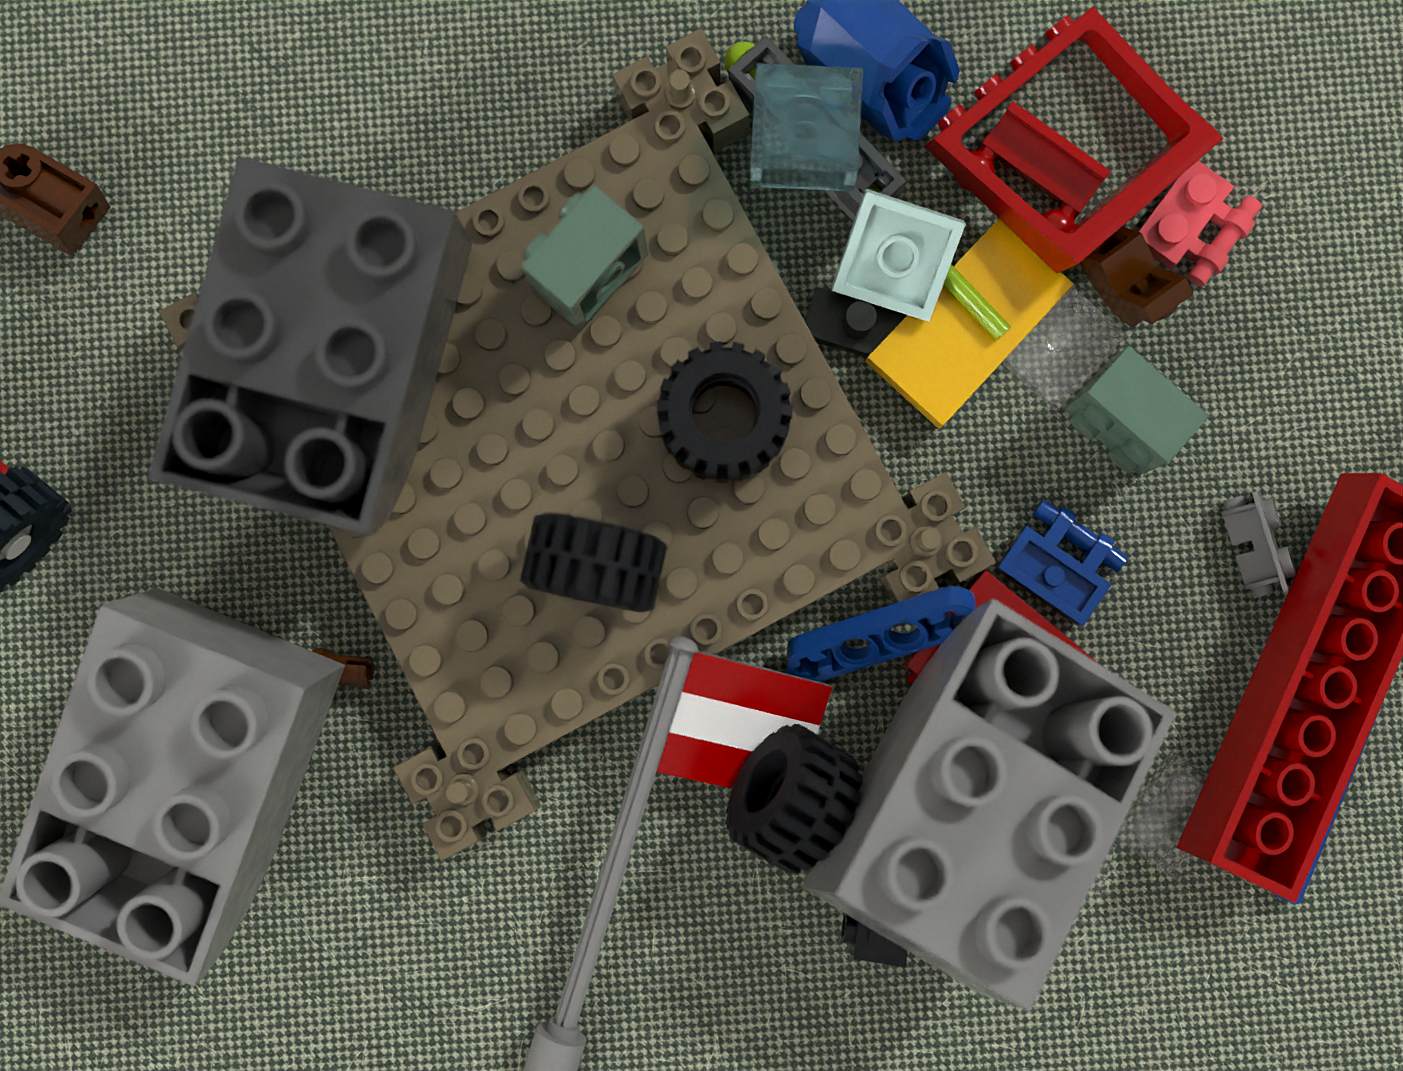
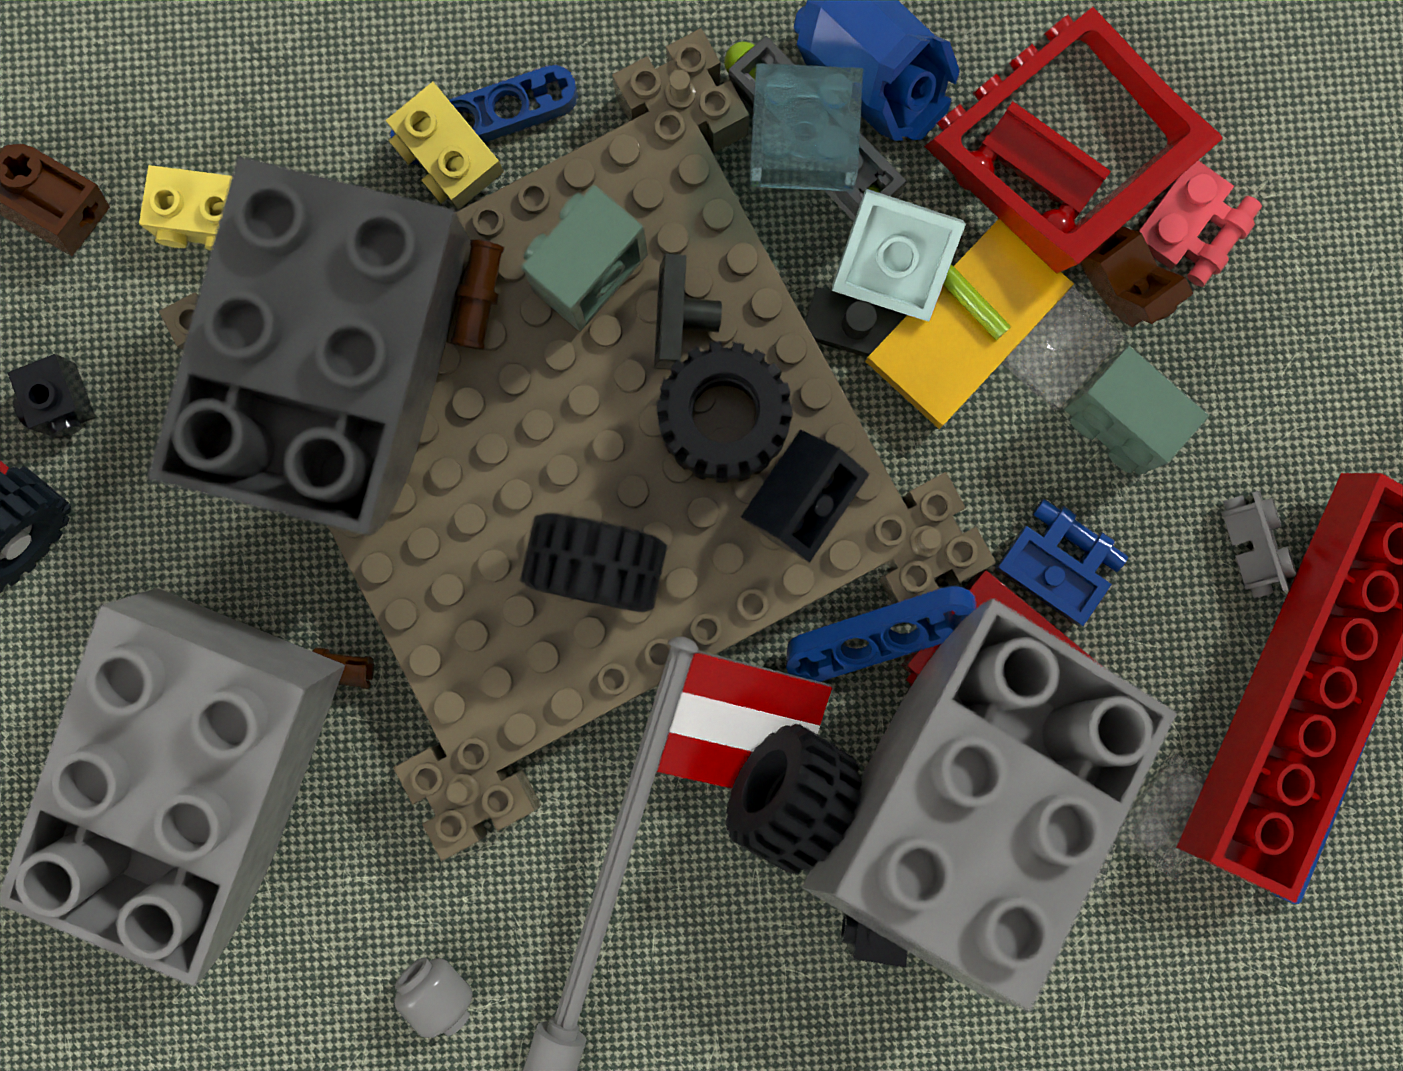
none -> black brick [7,354,96,438]
none -> light yellow brick [139,165,232,251]
none -> light yellow brick [385,81,504,210]
none -> blue beam [390,65,578,165]
none -> light grey head [394,957,473,1038]
none -> reddish brown pin [450,239,504,350]
none -> pearl dark grey tile [654,253,722,370]
none -> black brick [741,429,870,563]

